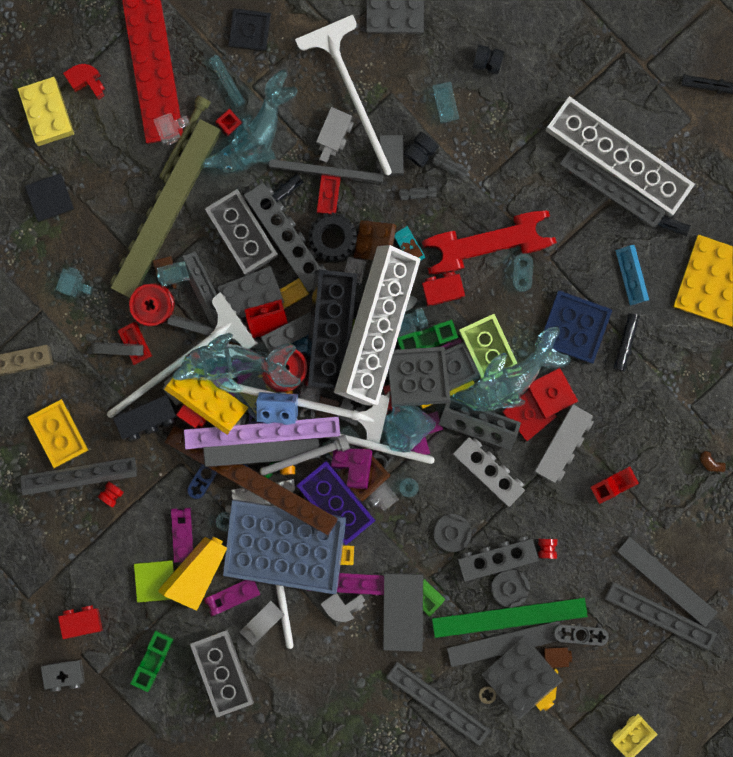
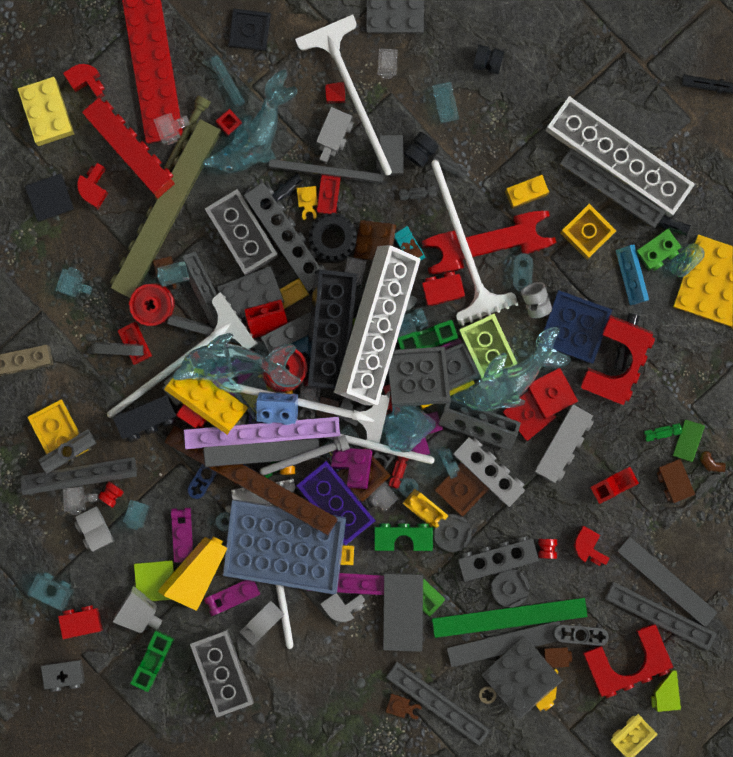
none -> clear light blue brick [27,572,74,611]
none -> dark grey piece [38,429,97,474]
none -> clear brick [63,487,98,515]
none -> light grey brick [74,507,114,552]
none -> red brick [78,163,108,209]
none -> red brick [82,98,175,199]
none -> light grey torso [113,586,162,633]
none -> clear light blue brick [123,500,150,530]
none -> yellow plate [297,186,318,221]
none -> red slope [326,82,346,104]
none -> green arch [375,523,433,551]
none -> clear brick [377,49,398,78]
none -> reddish brown plate [386,693,422,719]
none -> red axle [389,456,409,488]
none -> yellow hinge [402,488,448,528]
none -> white piece [431,160,518,326]
none -> reddish brown plate [435,462,489,517]
none -> clear light blue plate [437,446,460,479]
none -> yellow brick [505,175,549,209]
none -> light grey wheel [521,282,552,318]
none -> yellow brick [561,204,616,260]
none -> red brick [574,526,610,566]
none -> red arch [581,315,655,405]
none -> red arch [582,623,673,698]
none -> bright green brick [636,229,681,271]
none -> green axle [644,423,682,442]
none -> lime slope [651,670,681,712]
none -> reddish brown brick [656,459,695,503]
none -> clear light blue plate [670,243,704,277]
none -> bright green slope [673,420,705,462]

